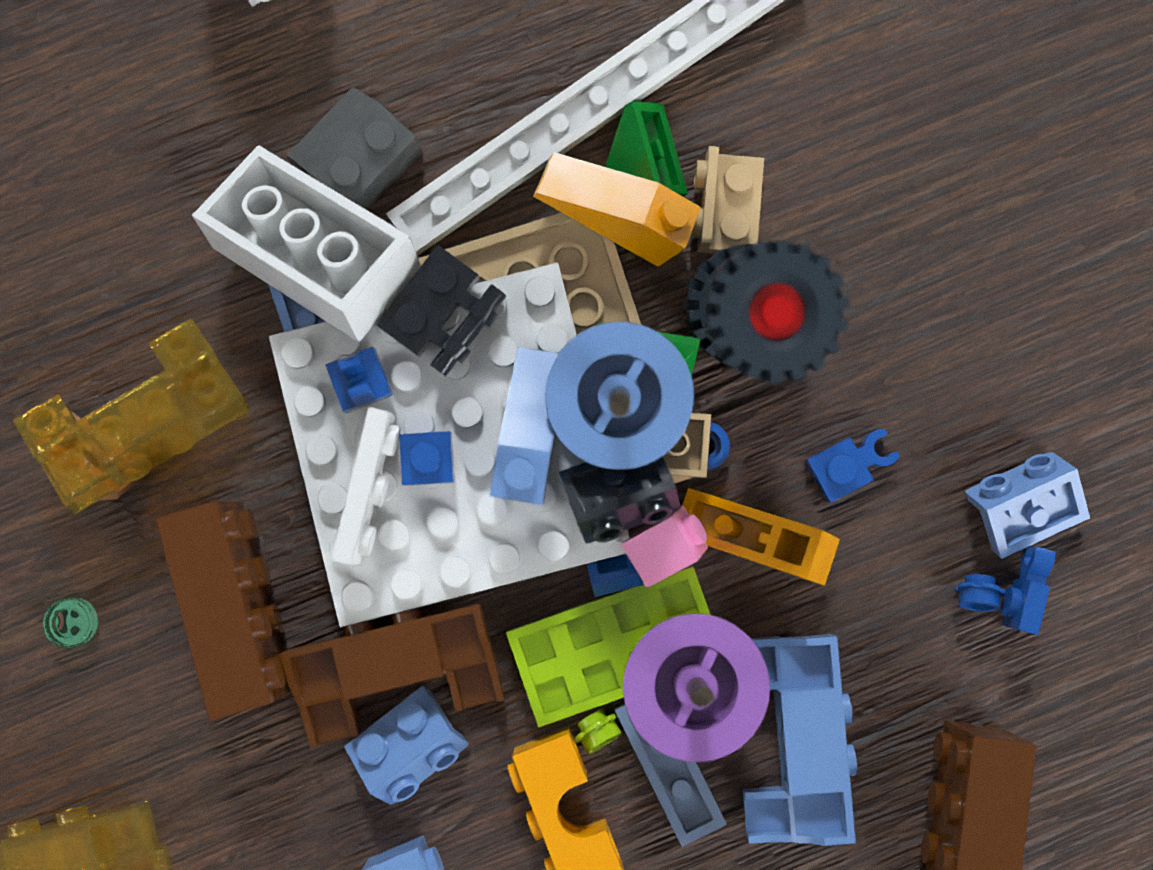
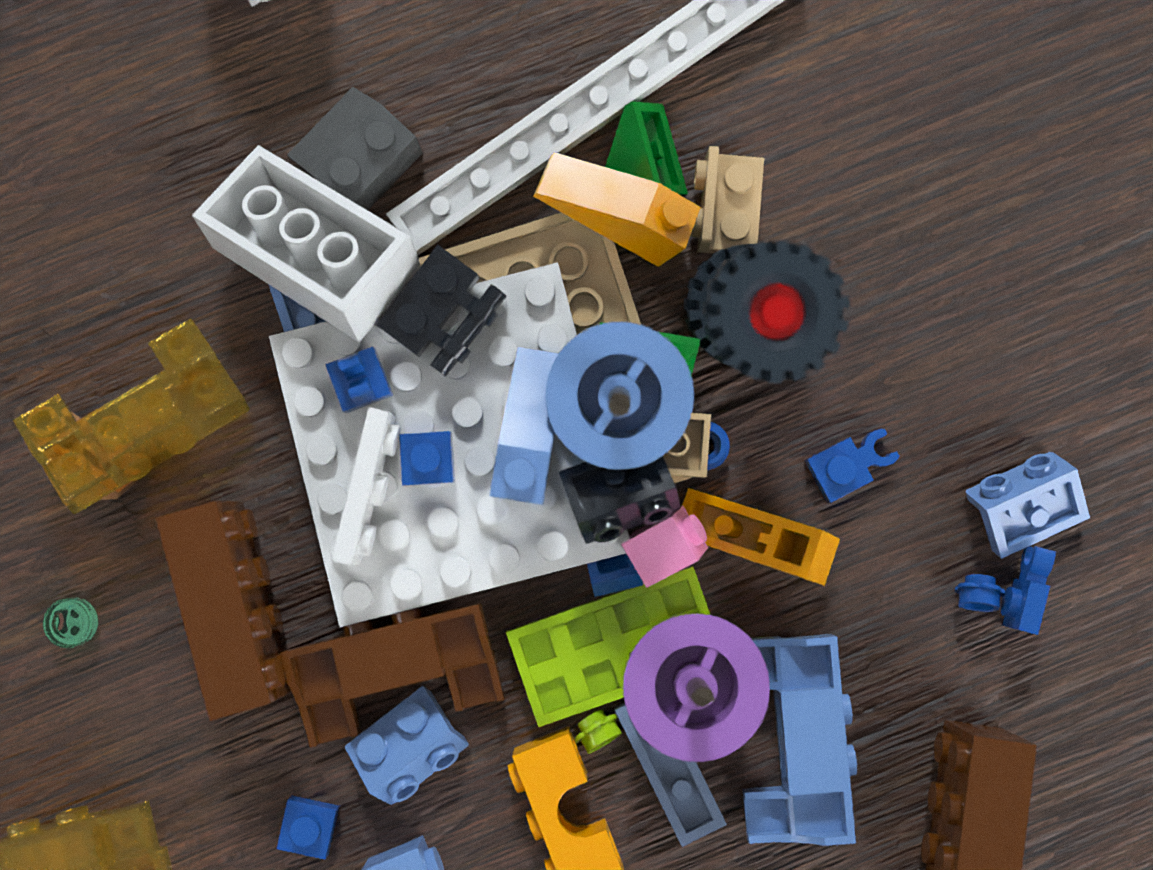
none -> blue plate [277,796,340,860]

